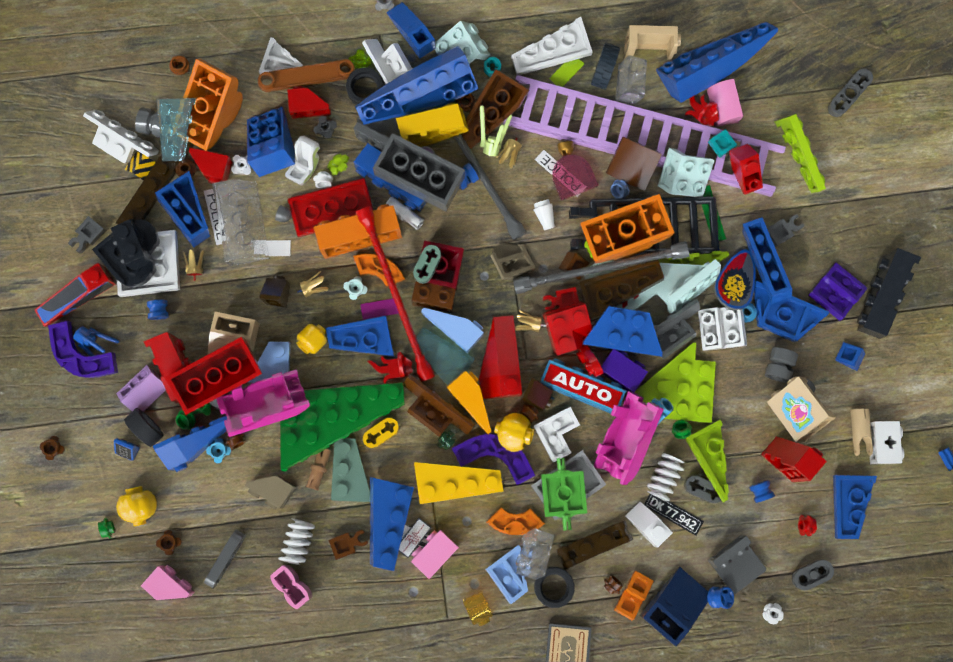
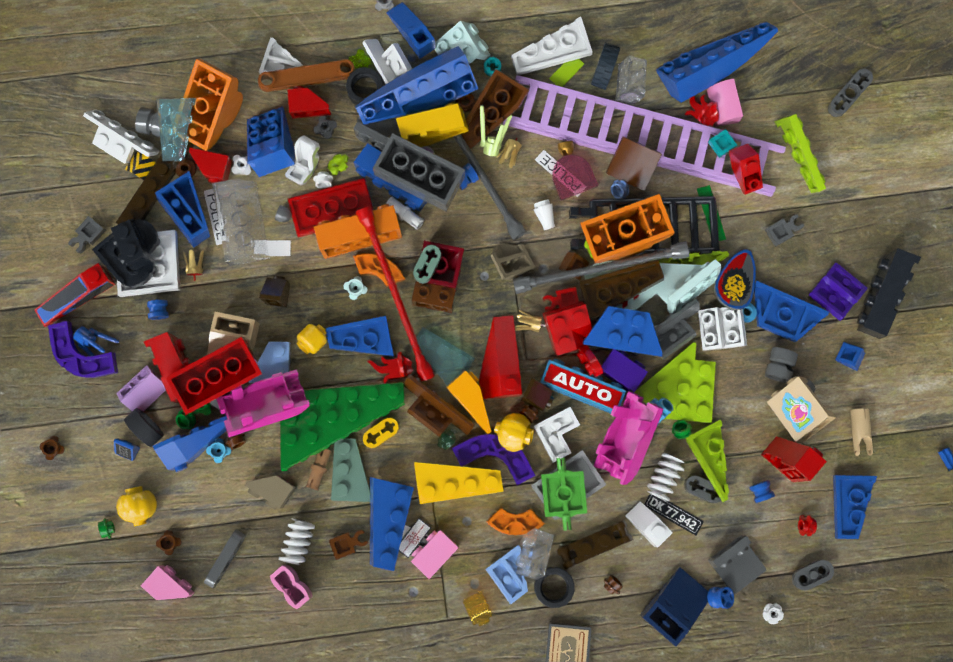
dark orange plate [169,56,190,75] -> none
pearl gold piece [297,271,329,297] -> none
magenta sticker [360,299,399,320] -> none
light blue slope [421,308,484,354] -> none
orange slope [614,571,654,620] -> none
tan panel [624,25,681,60] -> none
light aqua bracket [658,148,714,197] -> none
blue brick [743,217,793,304] -> none
white brick [870,421,904,464] -> none

